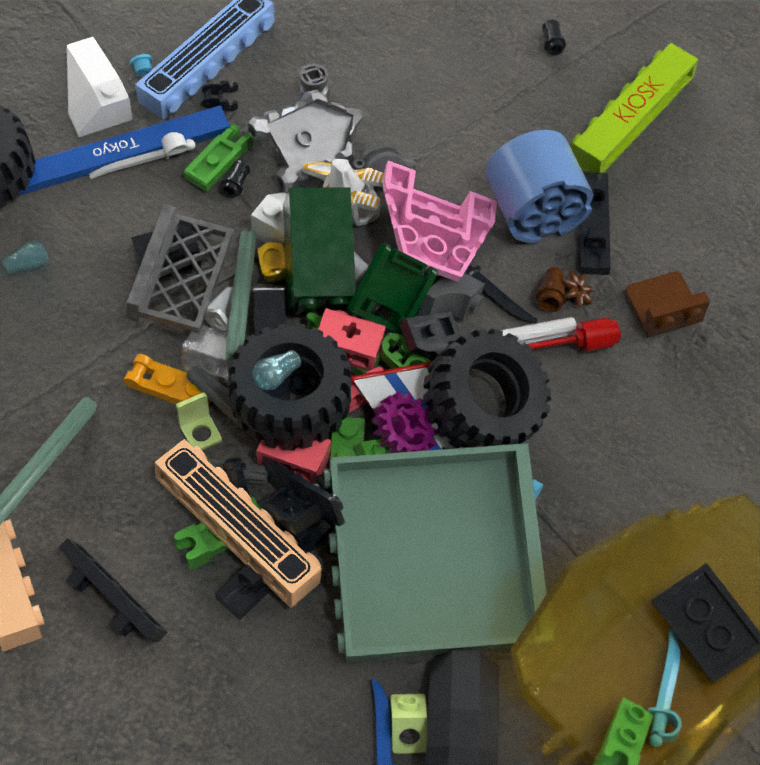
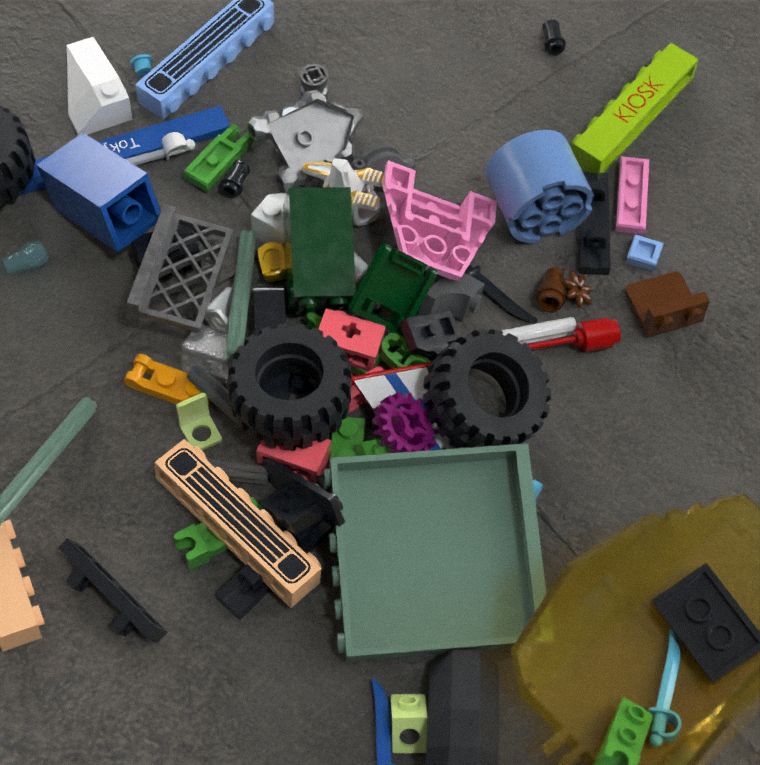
black piece [201,81,239,111] -> none
black pin [221,457,250,495] -> none
clear light blue cone [252,350,301,390] -> none
none -> blue brick [36,133,161,253]
none -> bright pink tile [615,156,649,235]
none -> light blue tile [626,234,664,272]

